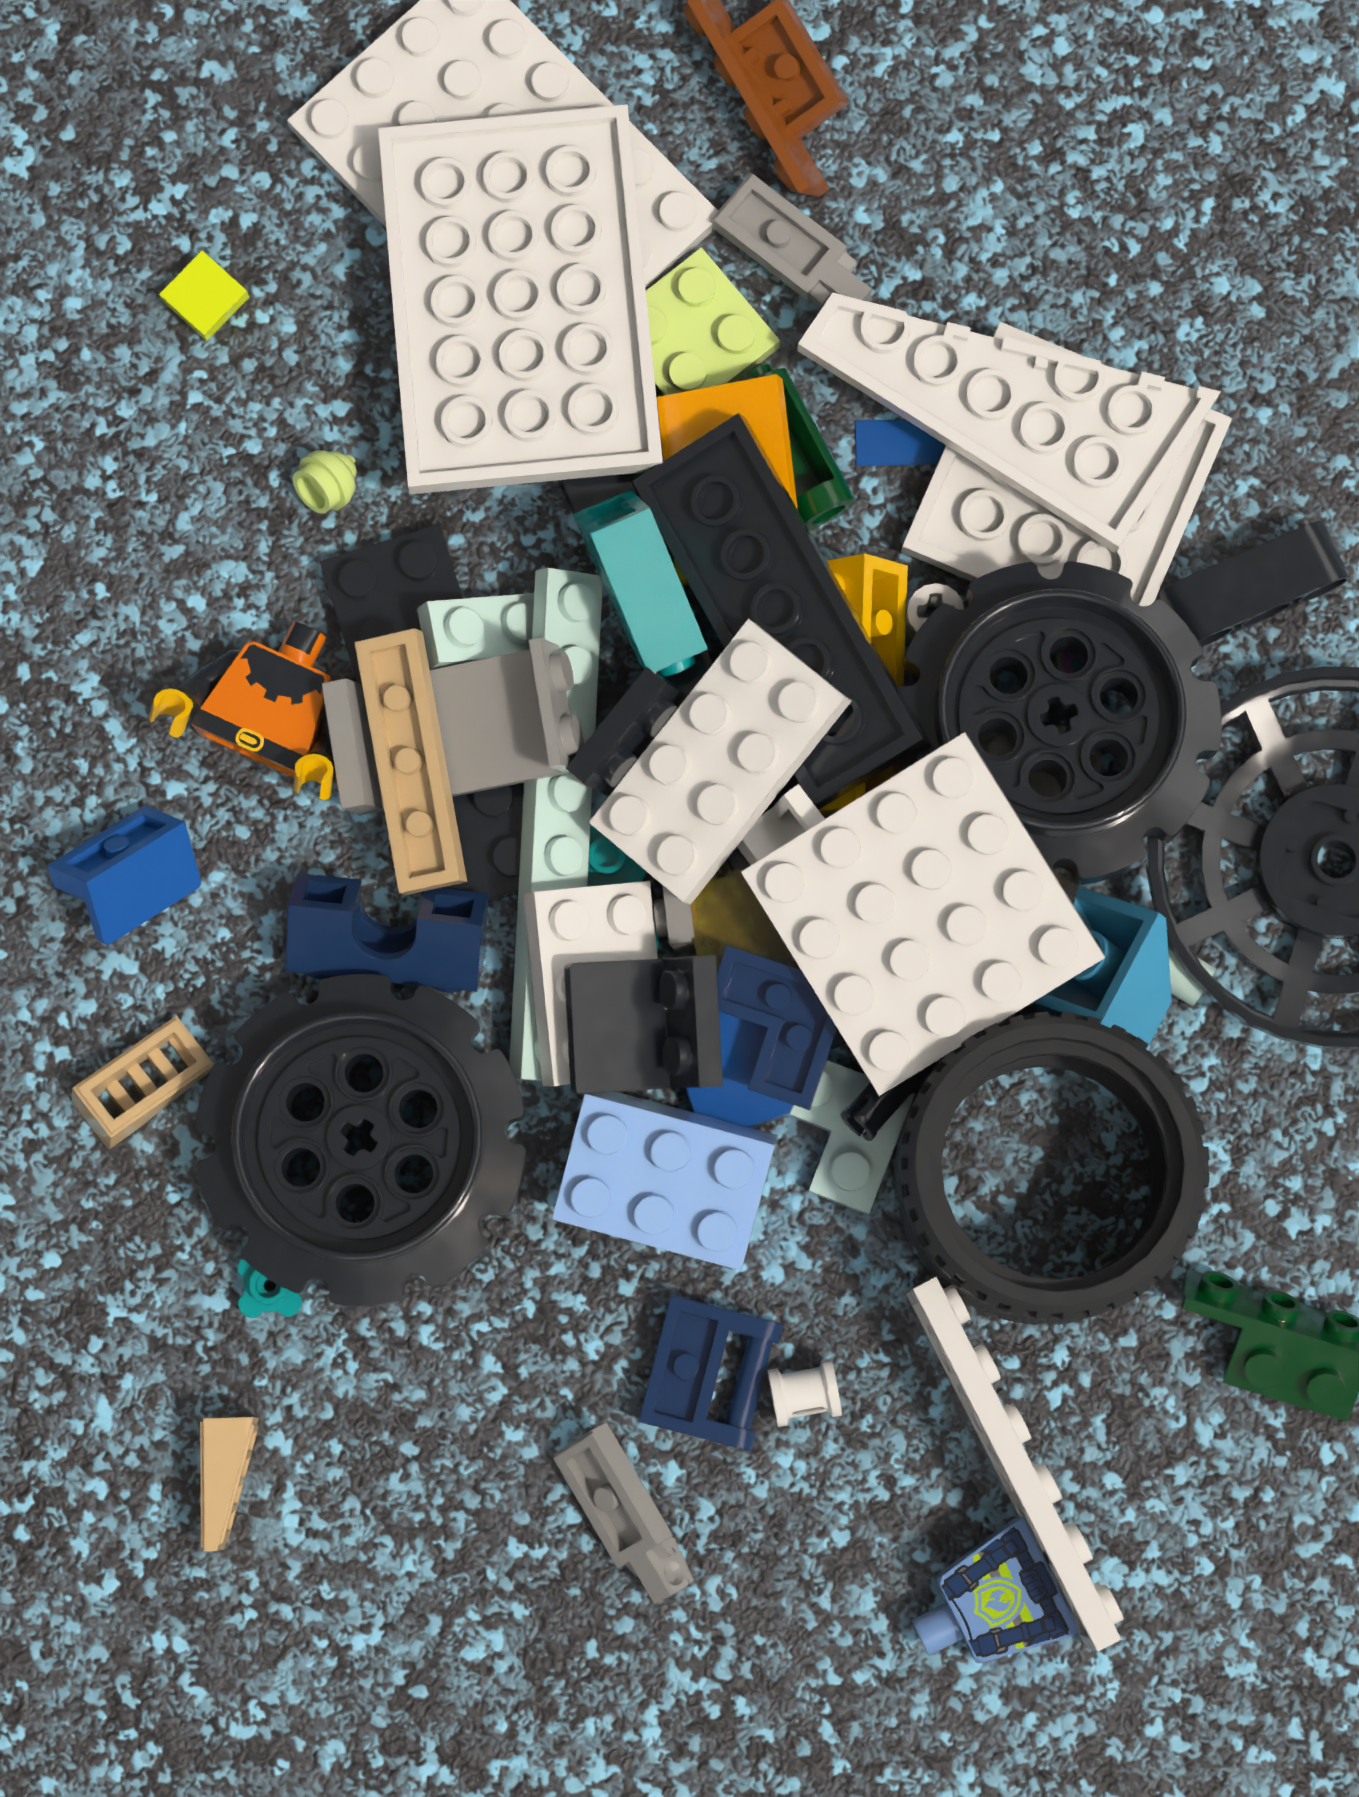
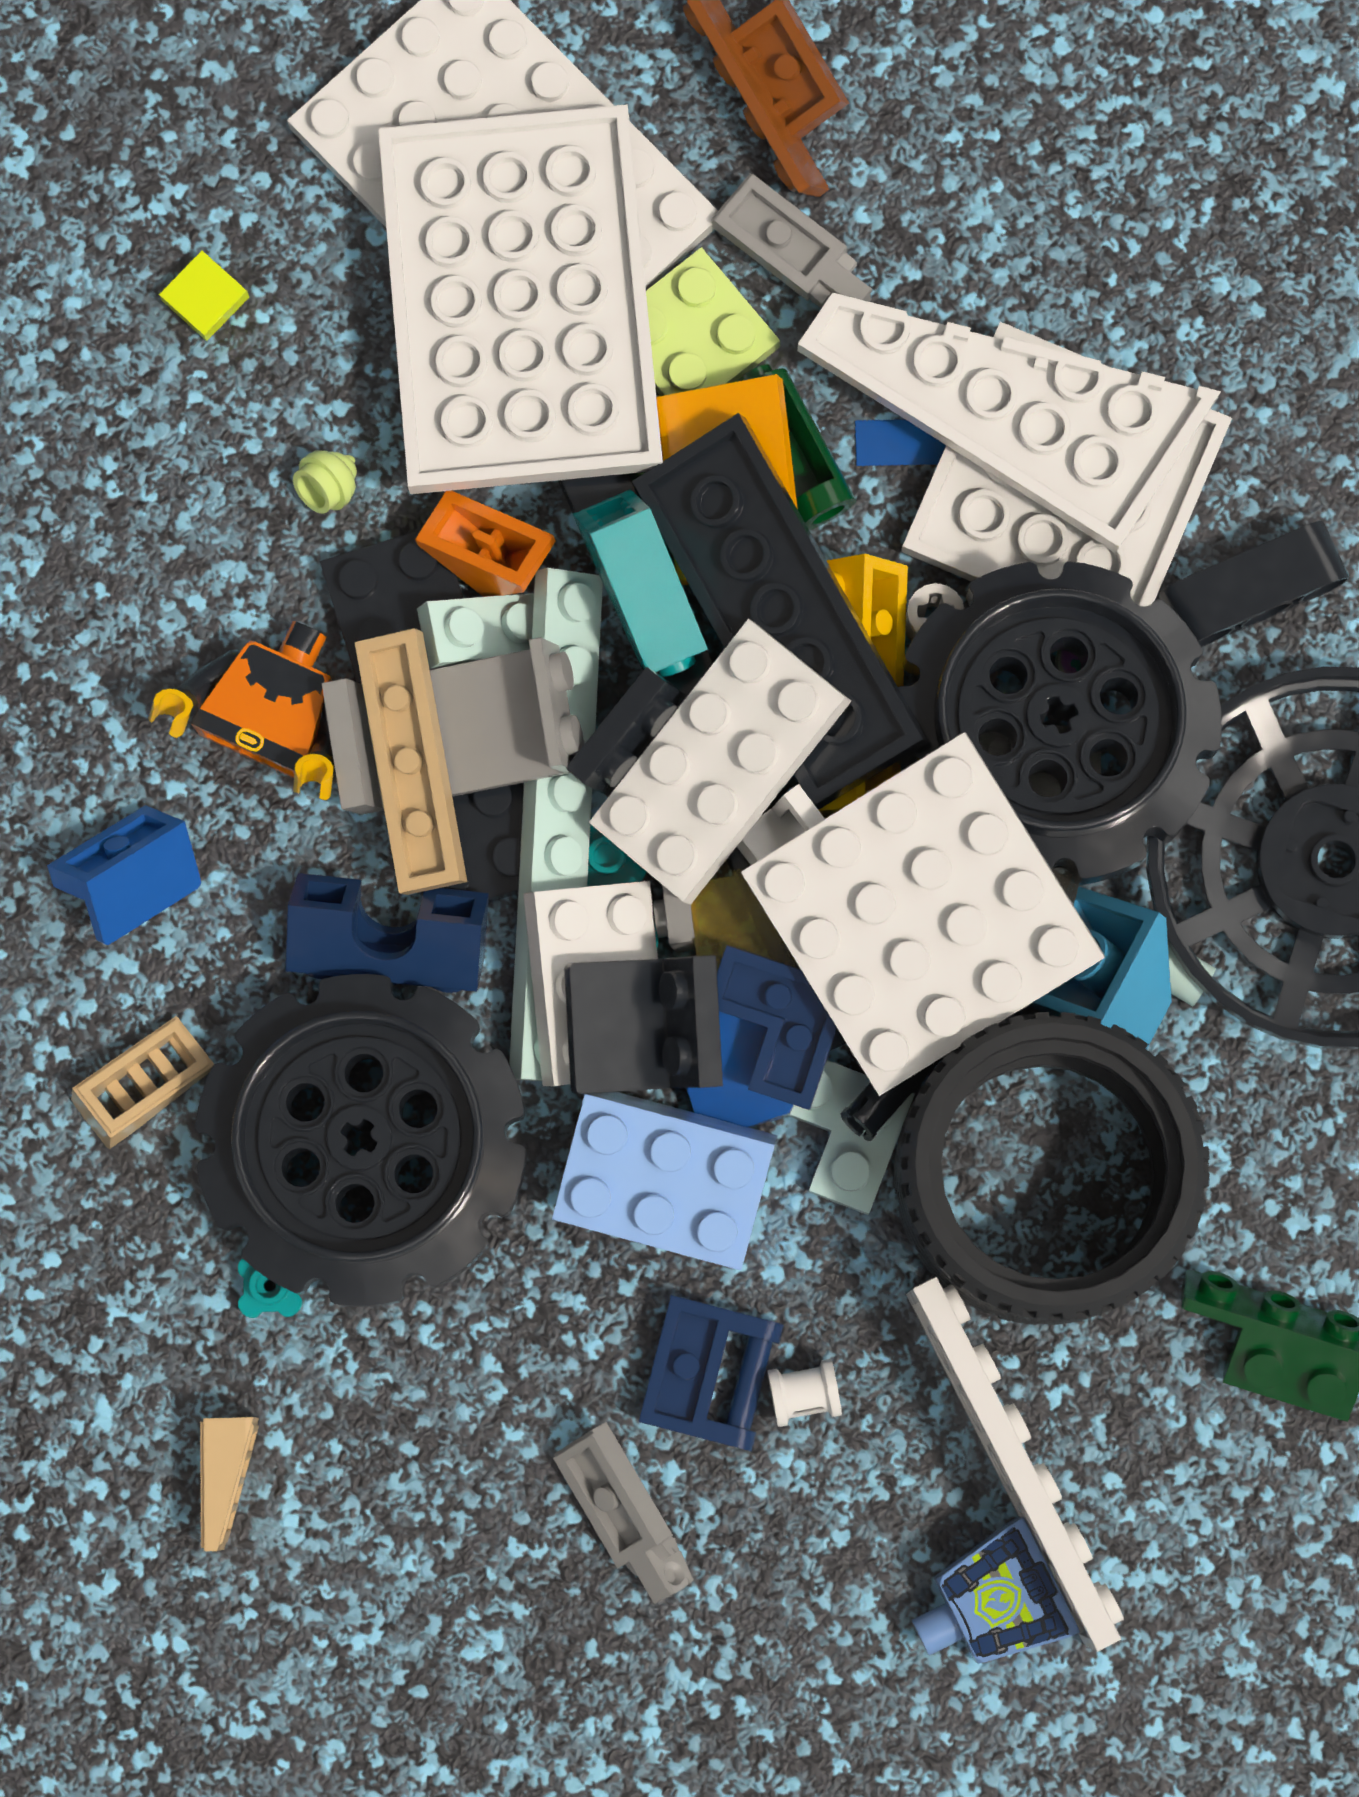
none -> orange slope [415,490,556,597]

